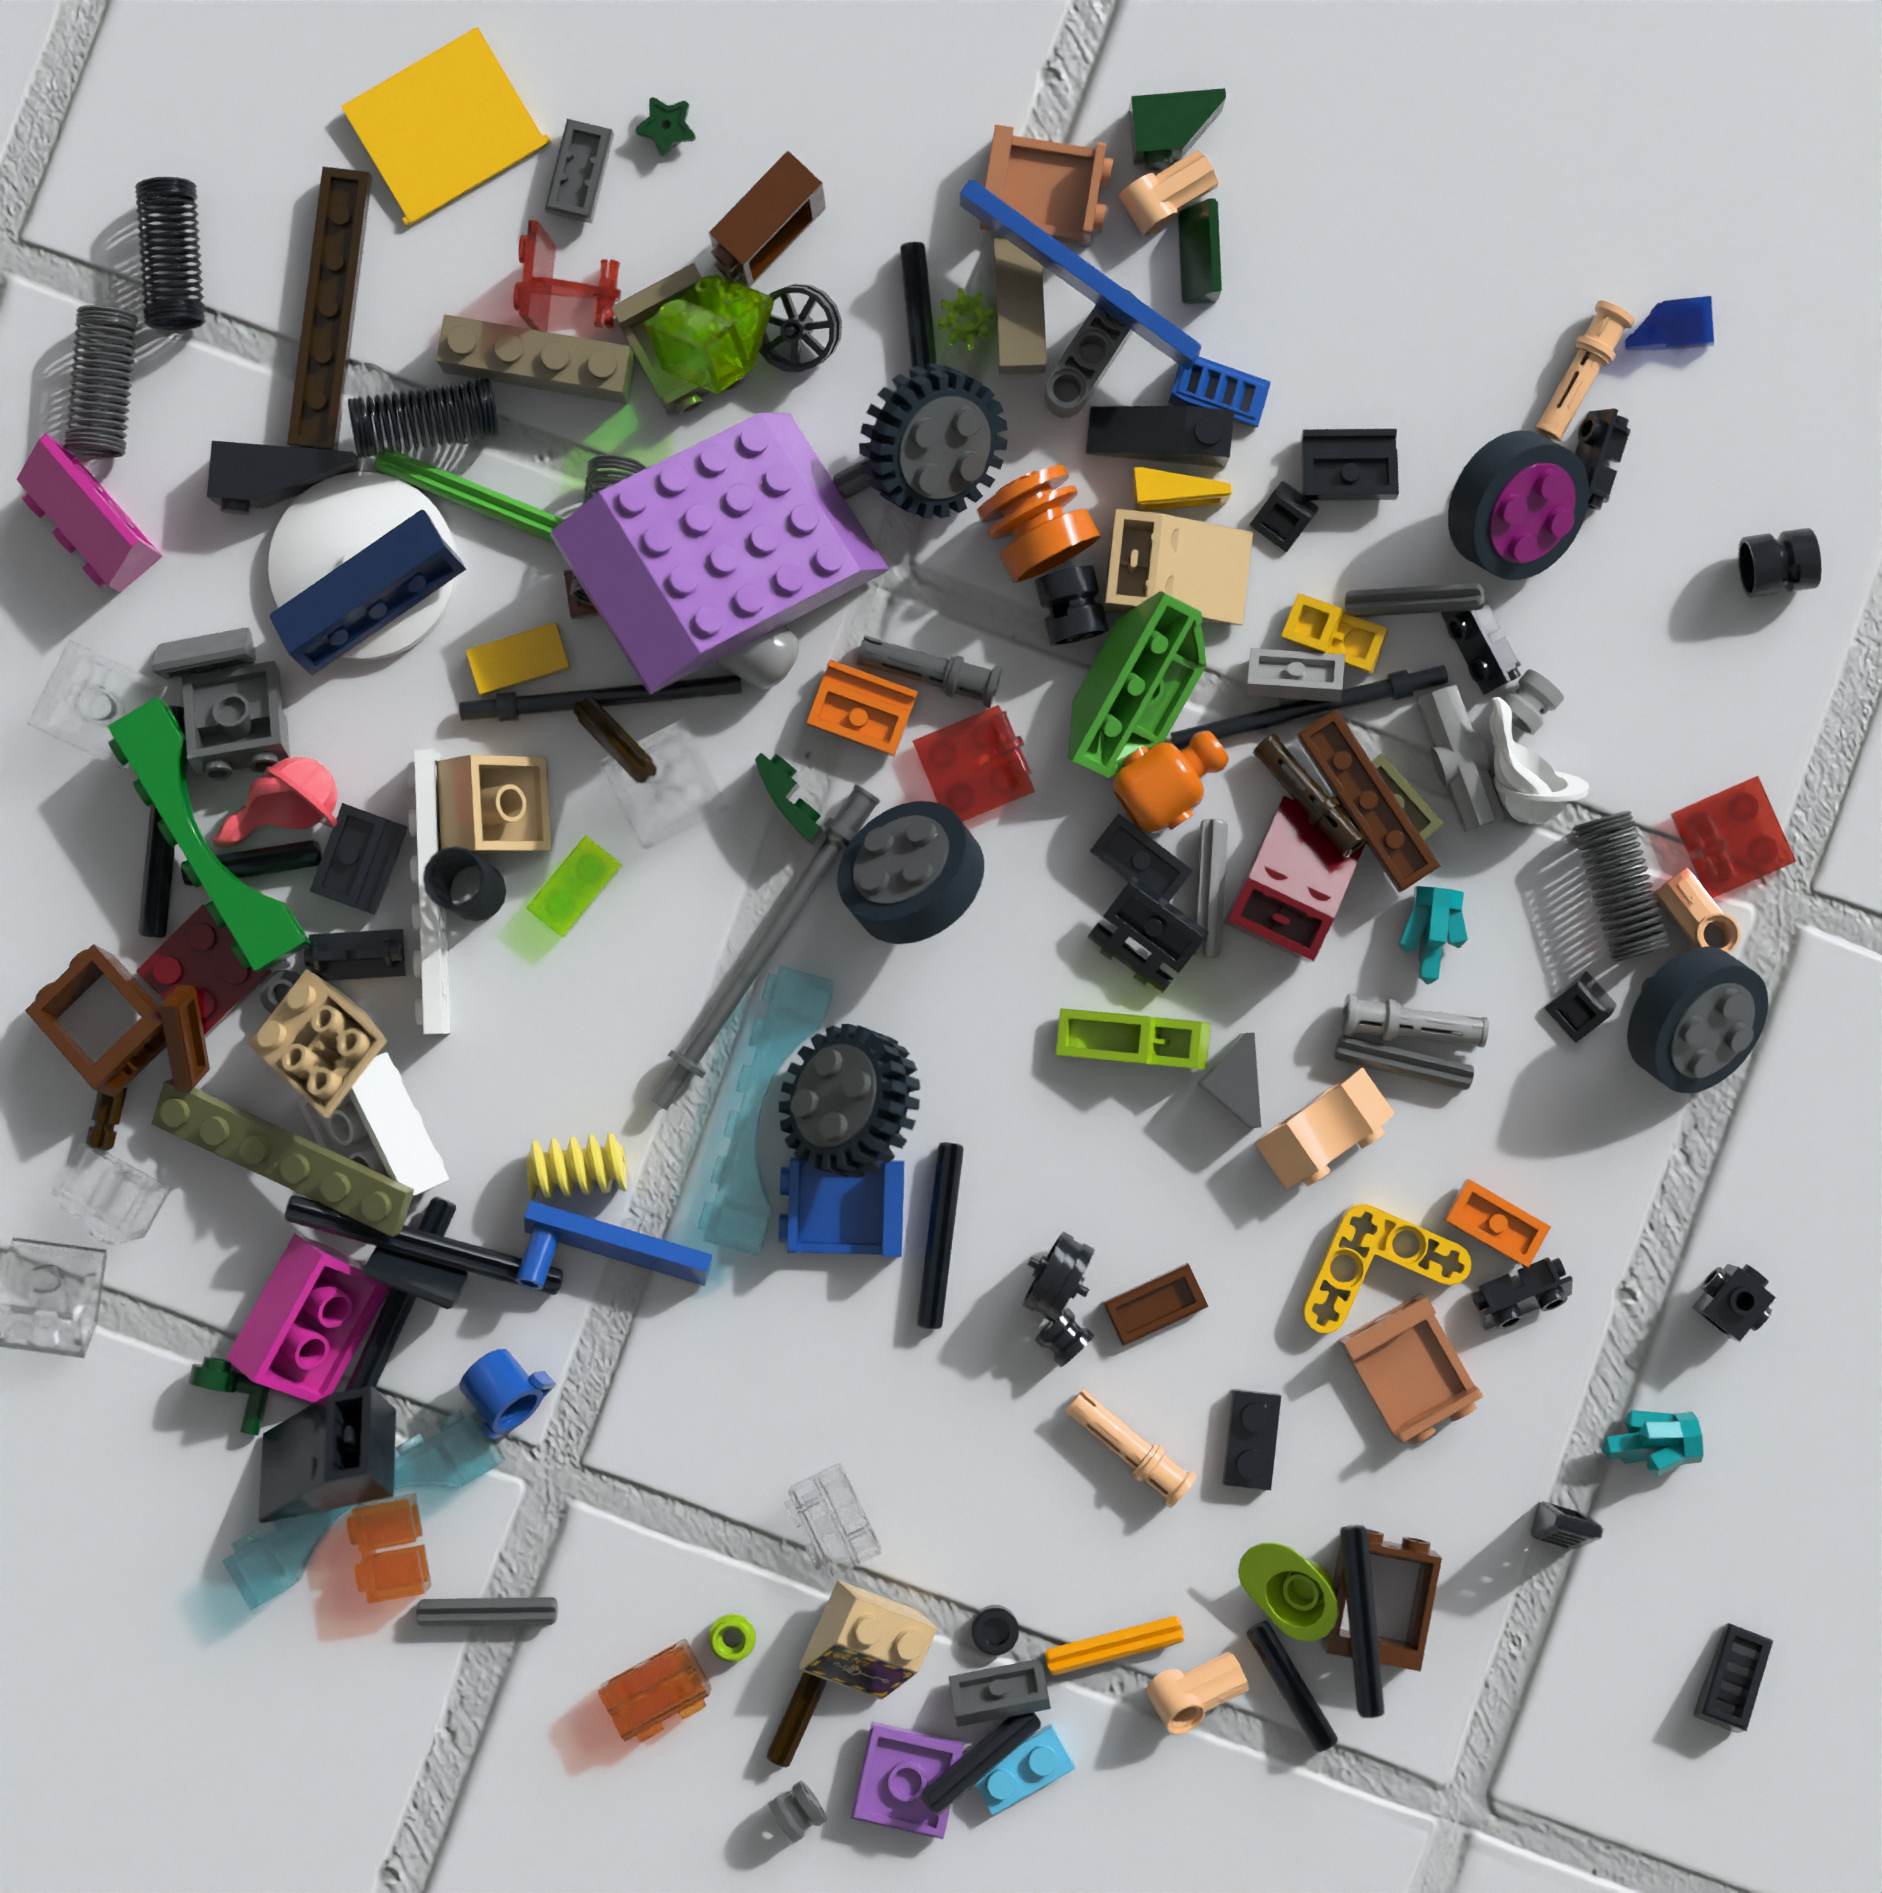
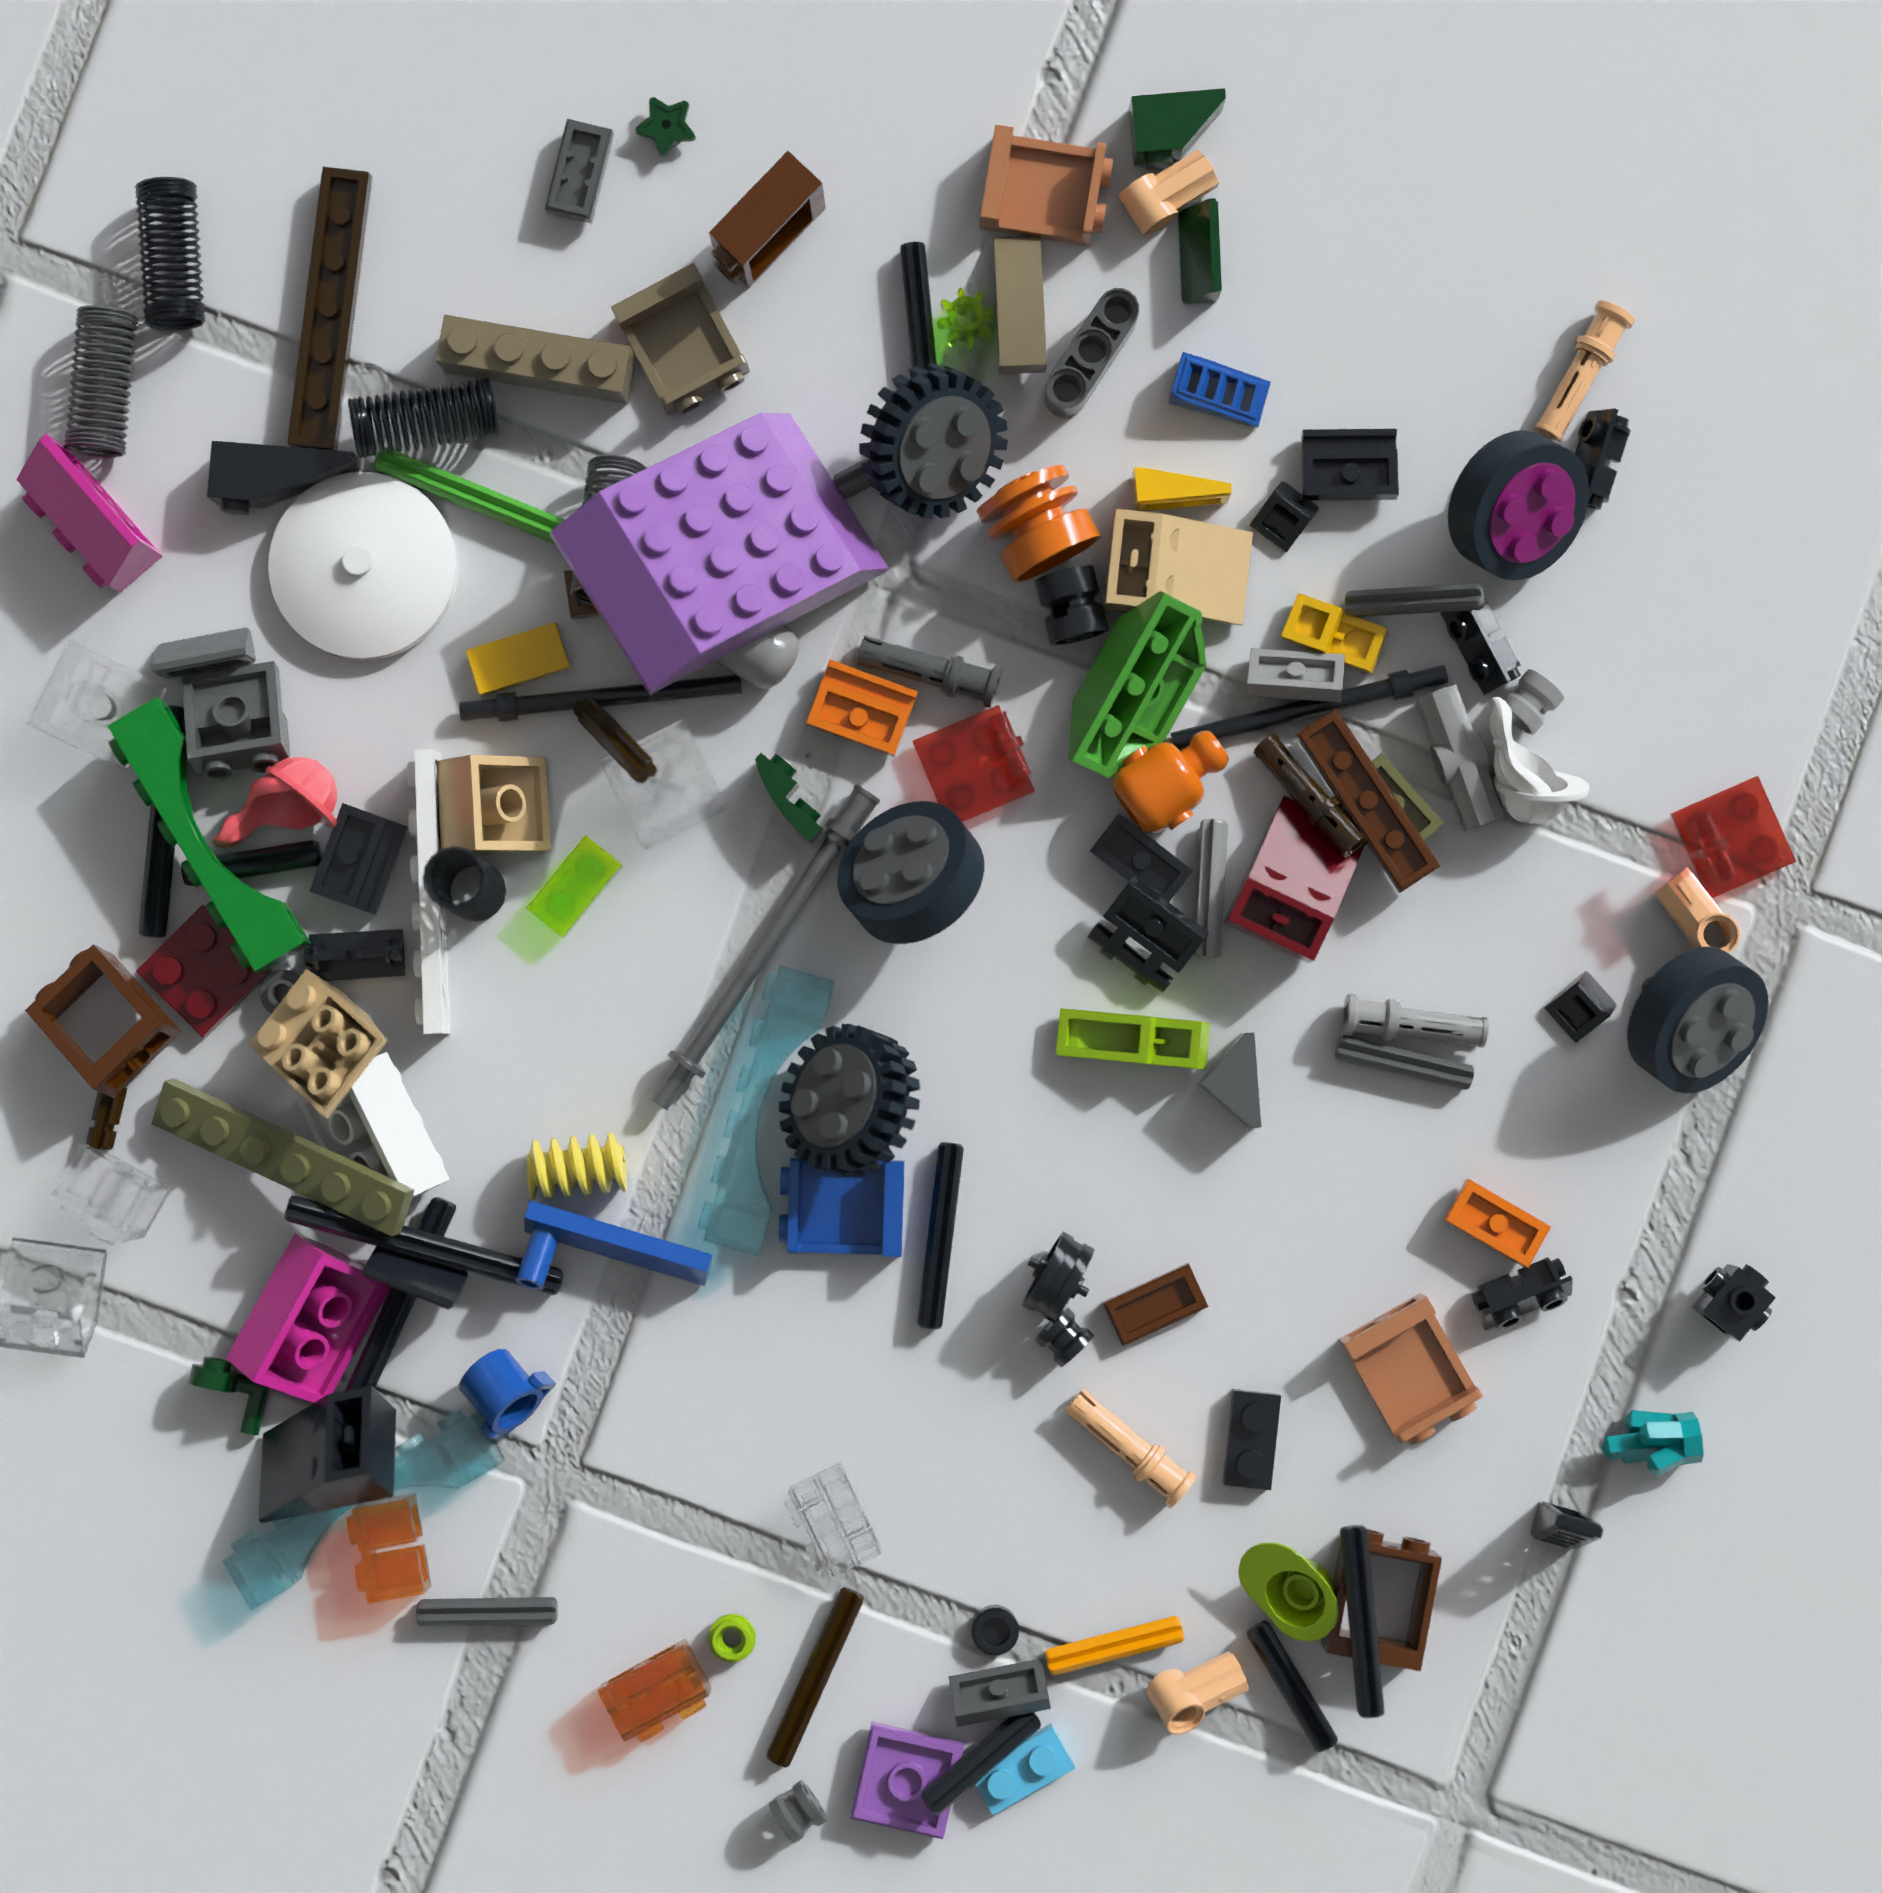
reddish brown tile [160,985,210,1092] -> none
dark blue panel [270,510,467,676] -> none
yellow piece [341,26,551,226] -> none
clear red plate [513,220,621,332] -> none
clear neon green slope [644,273,774,395] -> none
black wheel [753,284,842,372] -> none
tan slope [798,1580,938,1700] -> none
blue tile [960,180,1202,371] -> none
black slope [1086,406,1234,468] -> none
light nougat brick [1254,1067,1395,1190] -> none
yellow beam [1302,1203,1472,1334] -> none
teal rock [1398,886,1468,985] -> none
dark grey piece [1572,810,1671,962] -> none
clear blue slope [1625,296,1714,350] -> none
black slope [1693,1623,1773,1733] -> none
black wheel [1738,528,1822,598] -> none

